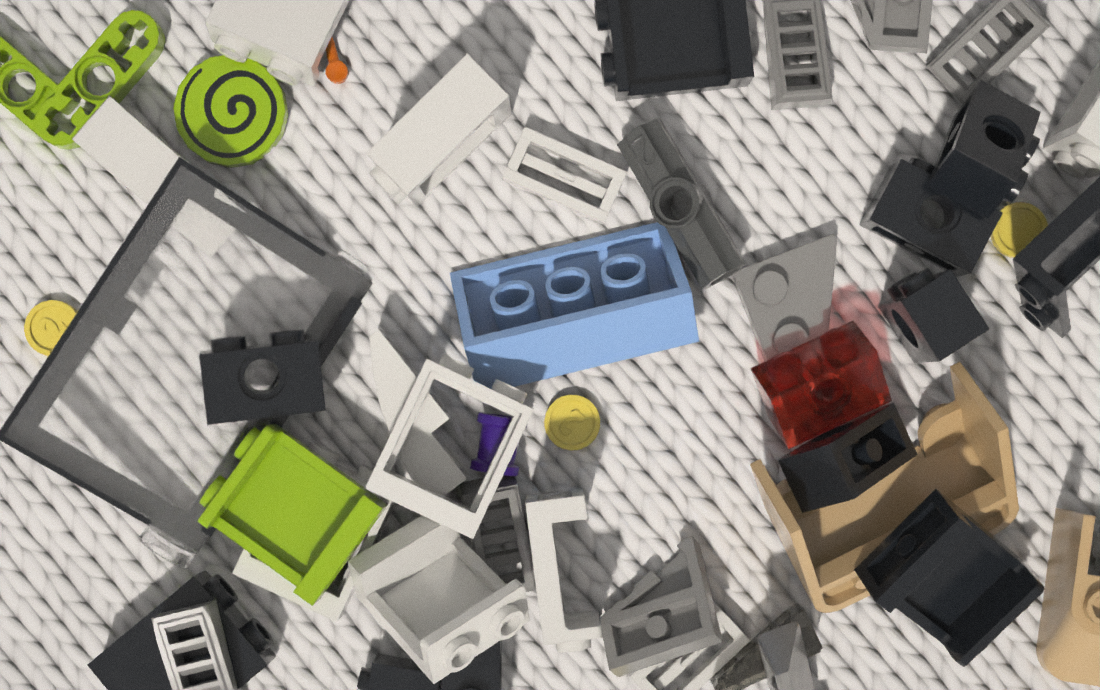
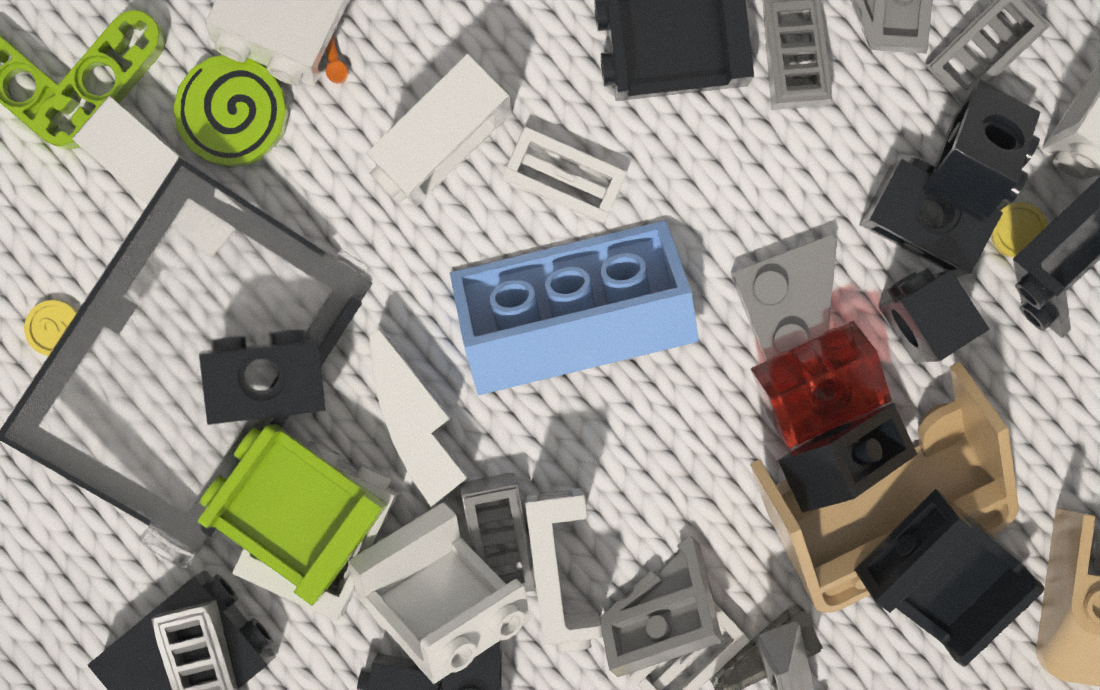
white window [365,354,534,539] -> none
dark purple bush [470,412,527,476] -> none
light yellow piece [544,395,600,451] -> none
dark grey piece [617,118,747,290] -> none

